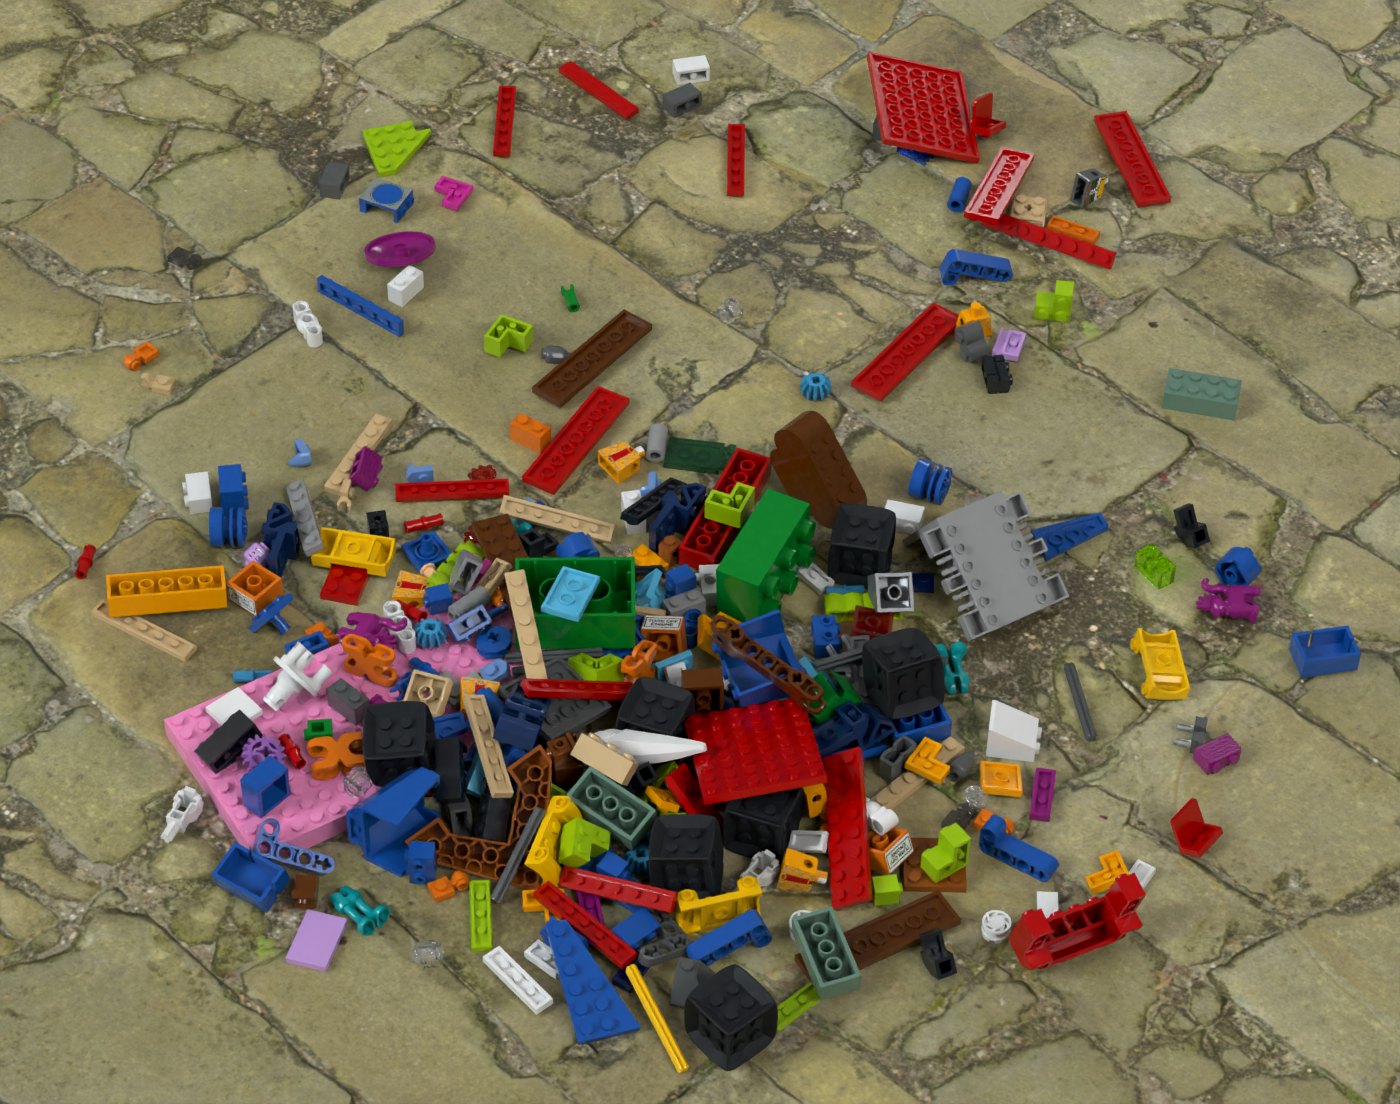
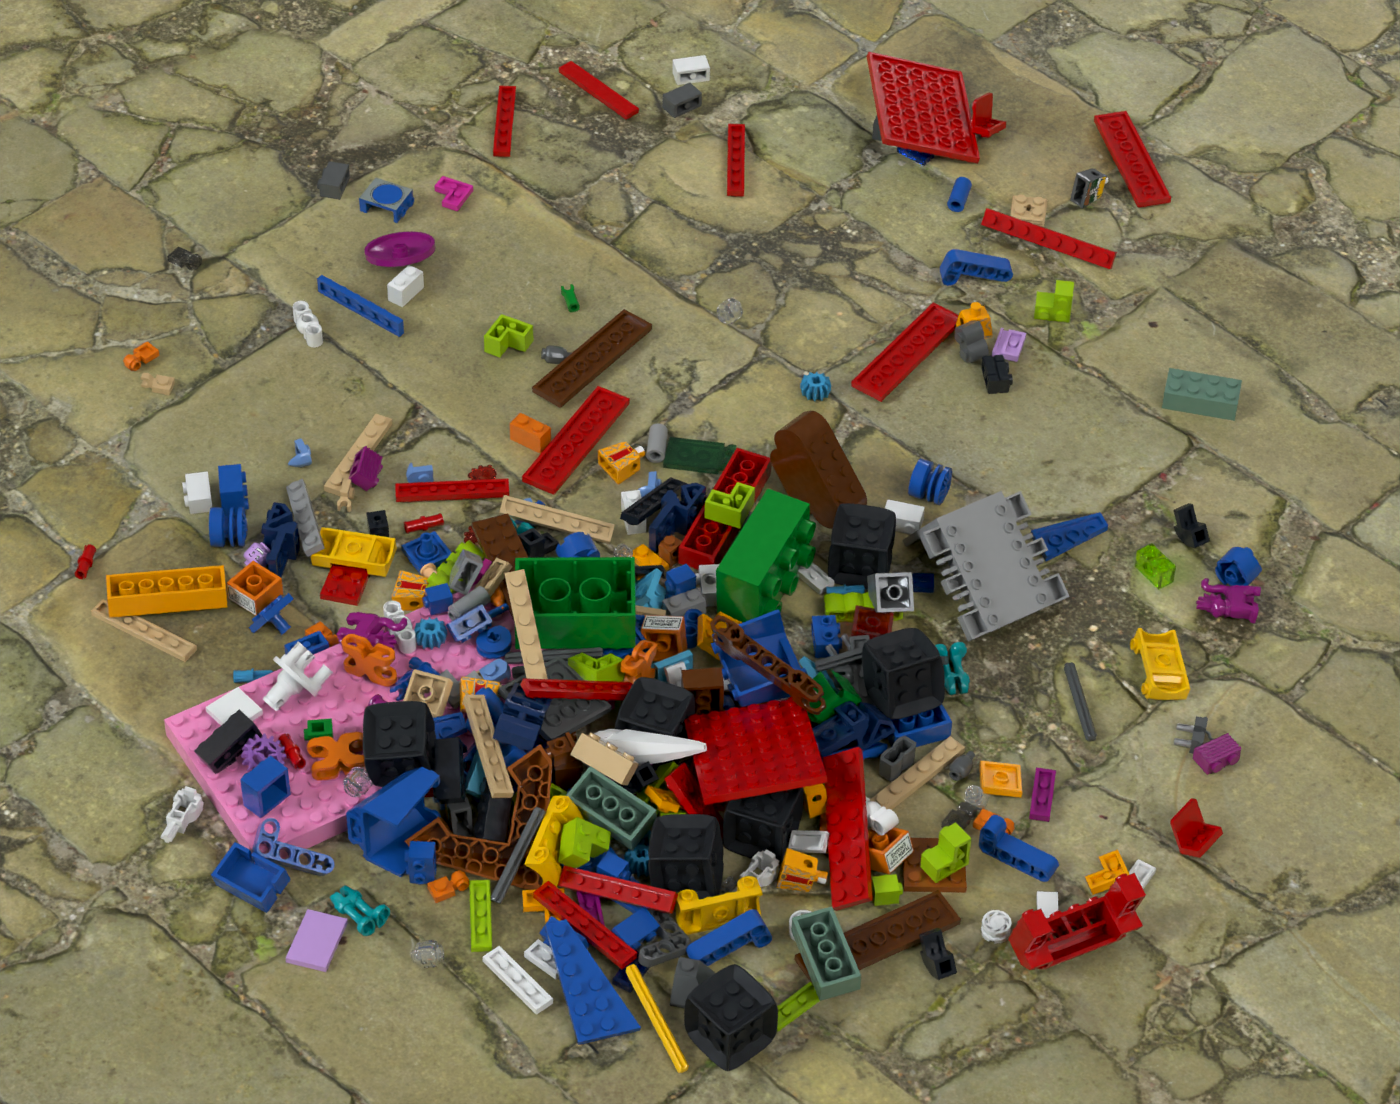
reddish brown brick [291,875,319,909] -> none
dark grey brick [326,678,370,725] -> none
lime wing [362,121,431,178] -> none
red pin [395,600,428,623] -> none
medium azure tile [541,566,600,622] -> none
light orange plate [905,737,951,785] -> none
plate [964,147,1035,225] -> none
white slope [986,700,1042,762] -> none
orange tile [1045,215,1101,245] -> none
blue piece [1289,625,1361,678] -> none

